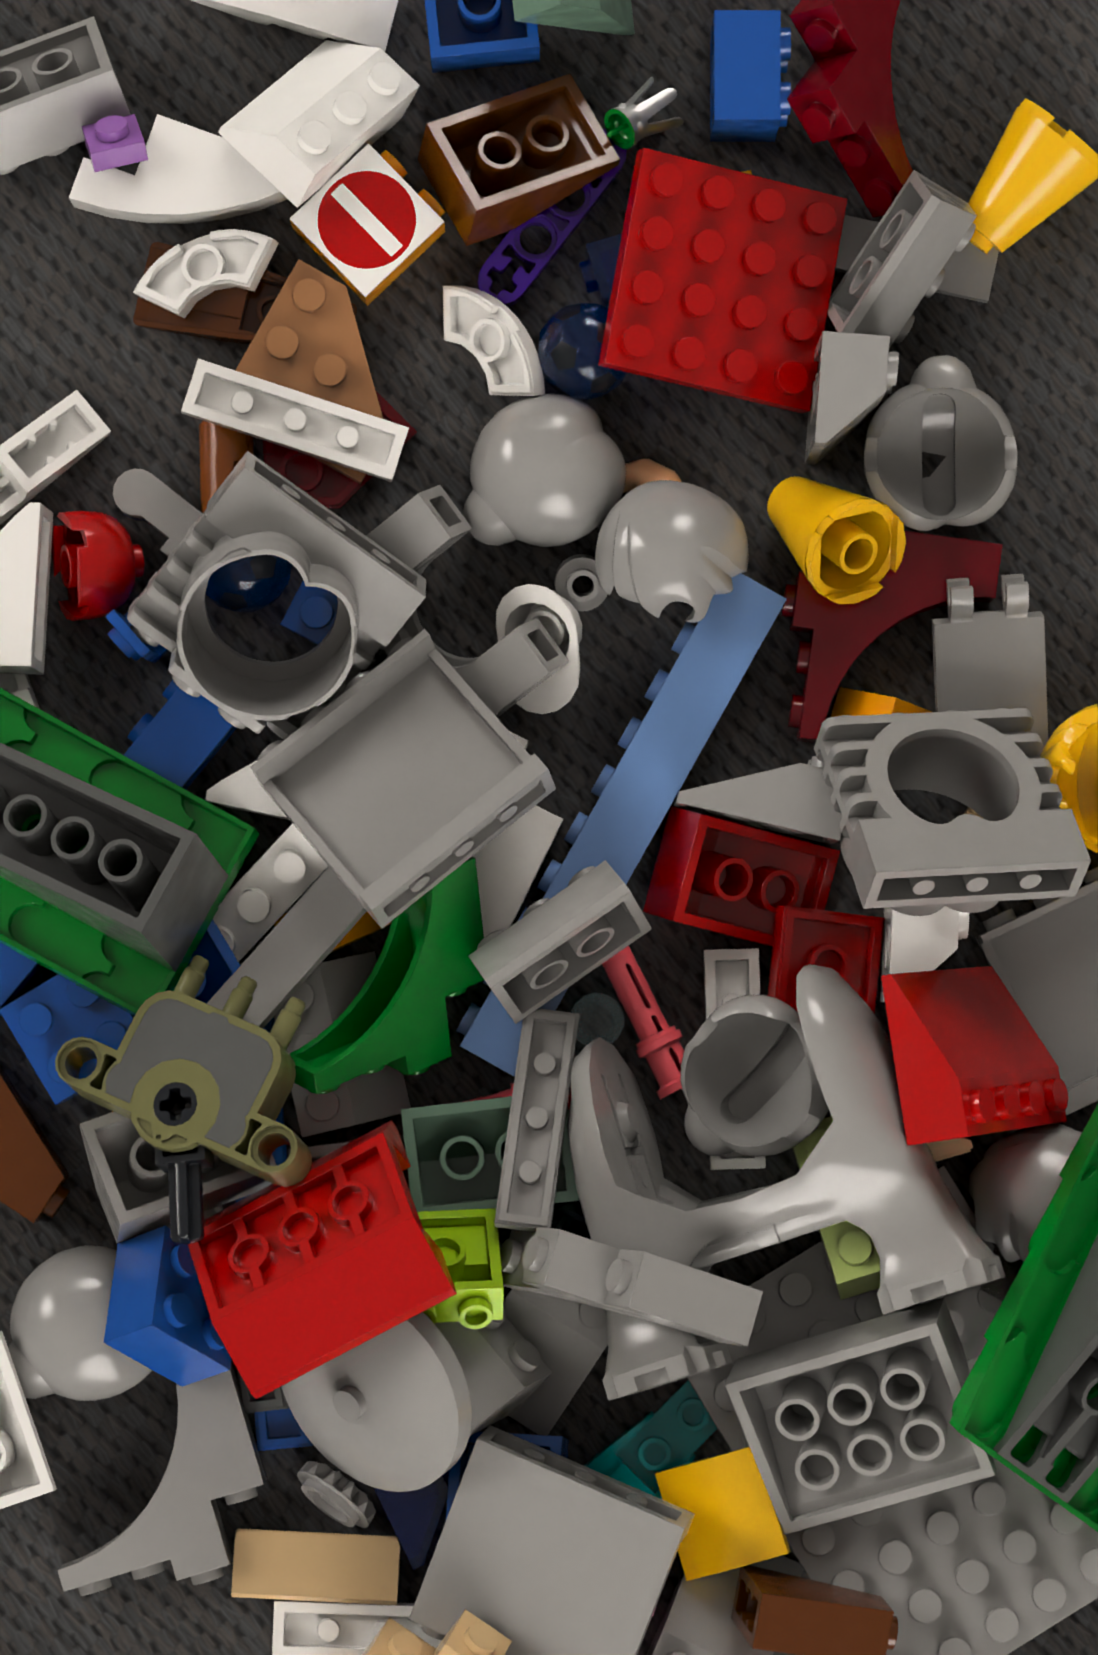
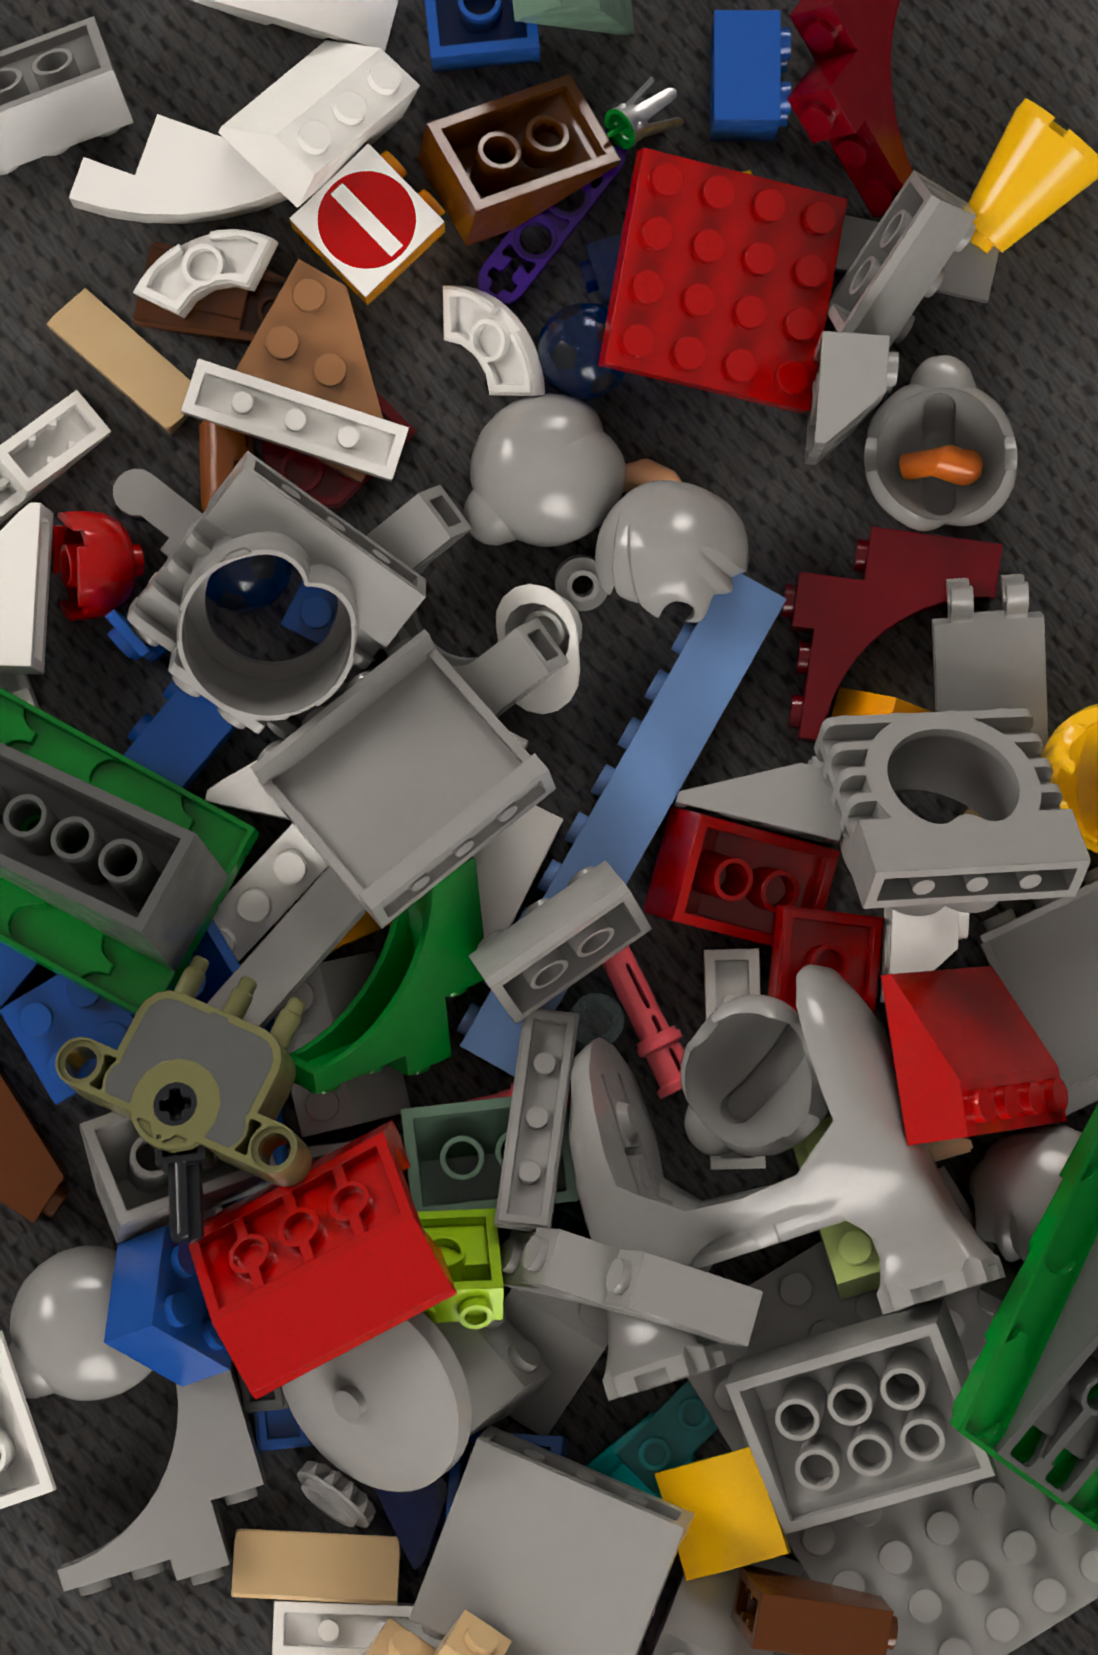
medium lavender plate [82,114,148,172] -> none
yellow cone [767,476,906,604] -> none
none -> tan slope [46,288,191,436]
none -> orange arm [899,445,984,486]

